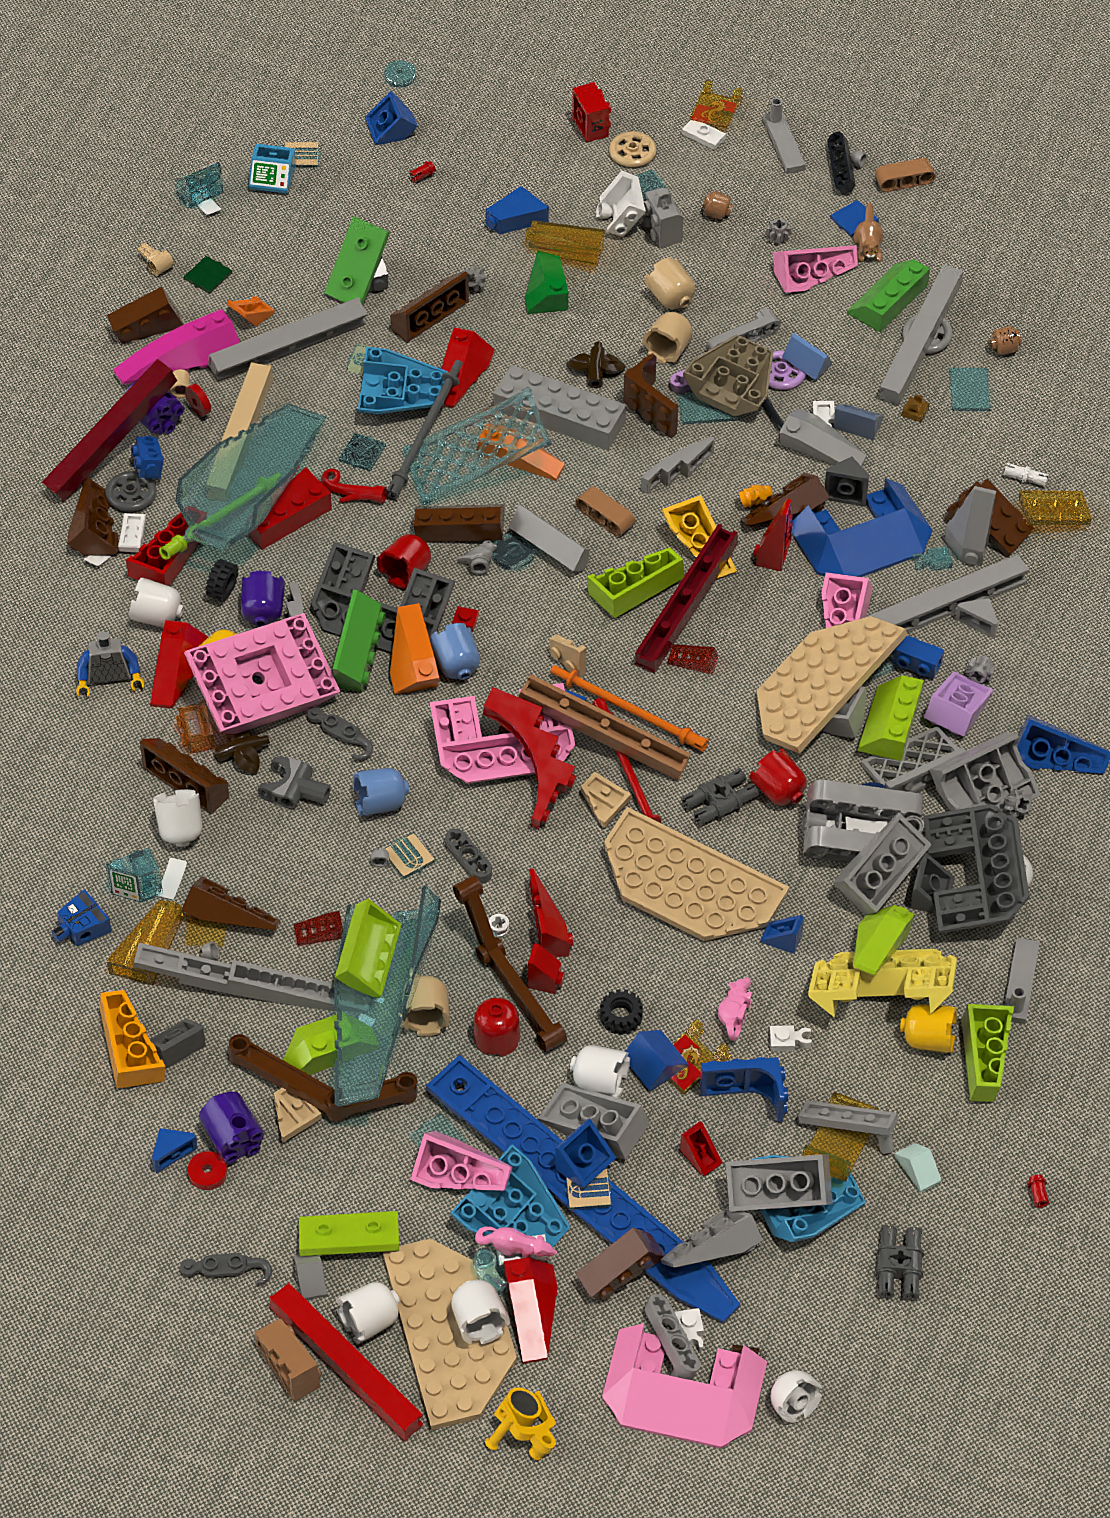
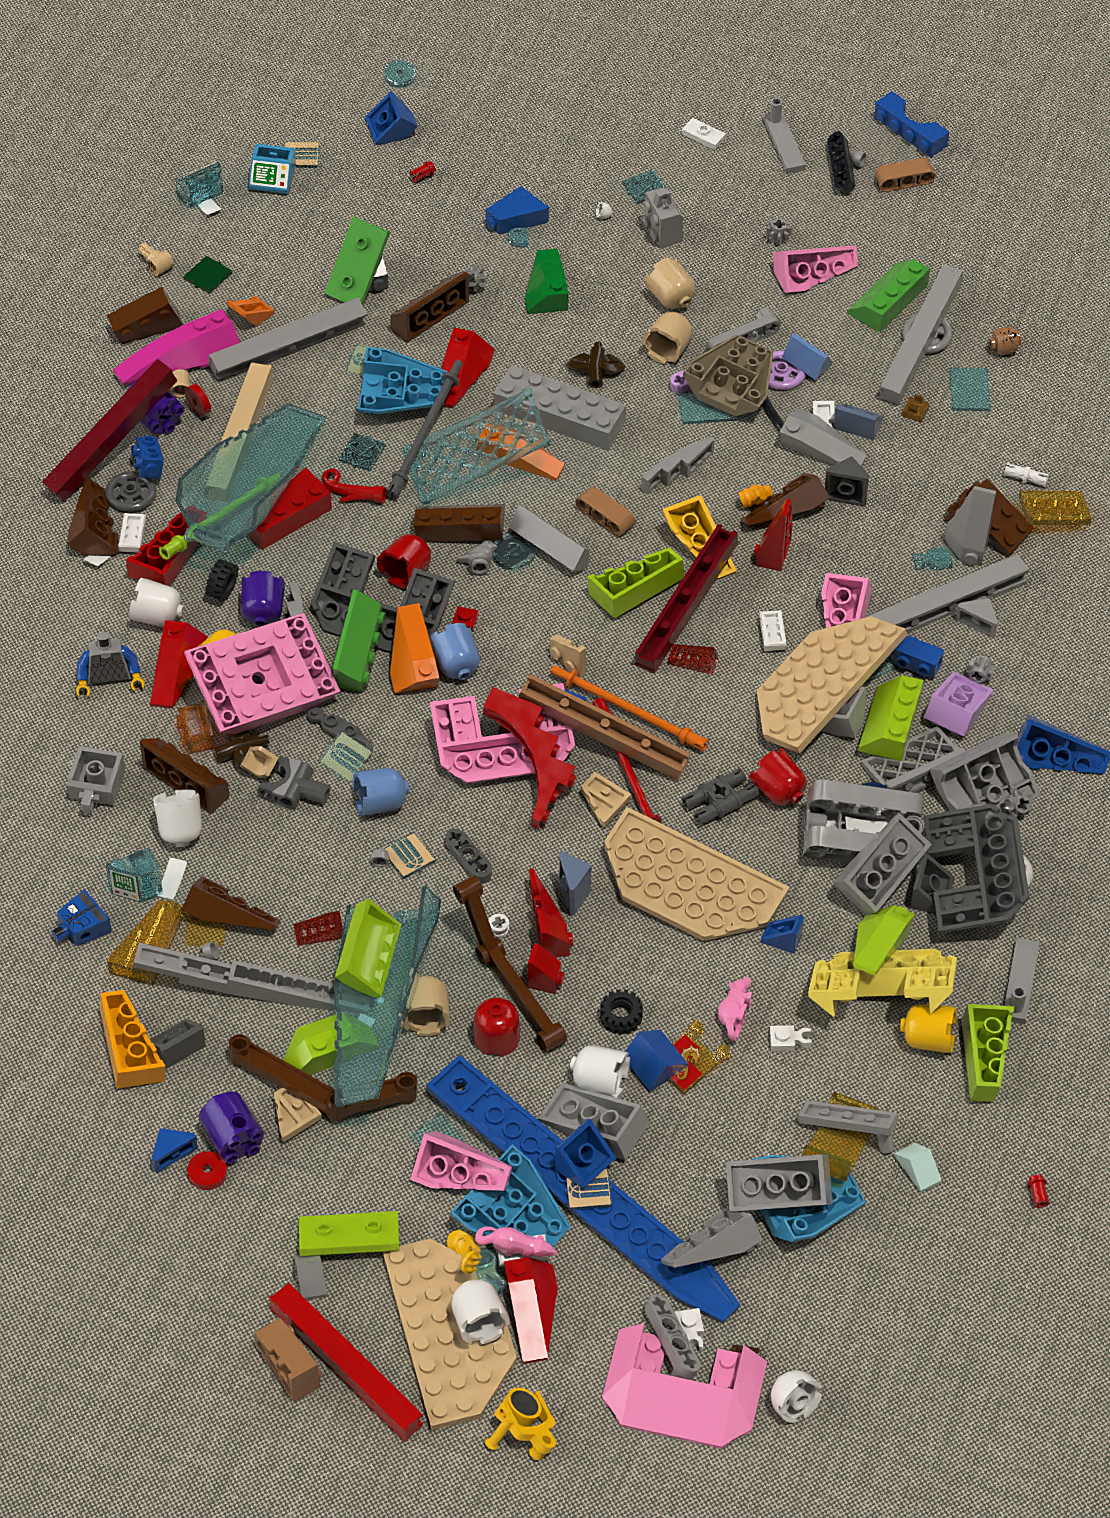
dark grey piece [180,1253,273,1285] -> none
white cylinder [336,1282,400,1344] -> none
clear yellow slope [526,220,605,266] -> none
red brick [572,82,611,143] -> none
reddish brown wedge [575,1228,665,1300] -> none
white panel [600,171,646,237] -> none
tan plate [609,131,657,168] -> none
reddish brown bracket [623,353,678,438] -> none
red slope [680,1121,723,1176] -> none
clear yellow flag [690,80,744,129] -> none
blue bracket [700,1057,788,1122] -> none
medium nougat head [702,191,733,220] -> none
blue slope [792,478,933,577] -> none
blue piece [830,200,879,237] -> none
medium nougat animal [853,202,883,262] -> none
dark grey pin [876,1225,924,1301] -> none
none -> light grey hinge [67,746,125,814]
none -> tan panel [240,746,279,778]
none -> clear light blue piece [319,731,372,782]
none -> yellow piece [446,1230,482,1275]
none -> clear light blue tile [508,228,529,248]
none -> sand blue slope [558,851,592,916]
none -> white plate [759,610,787,651]
none -> blue arch [874,91,949,158]

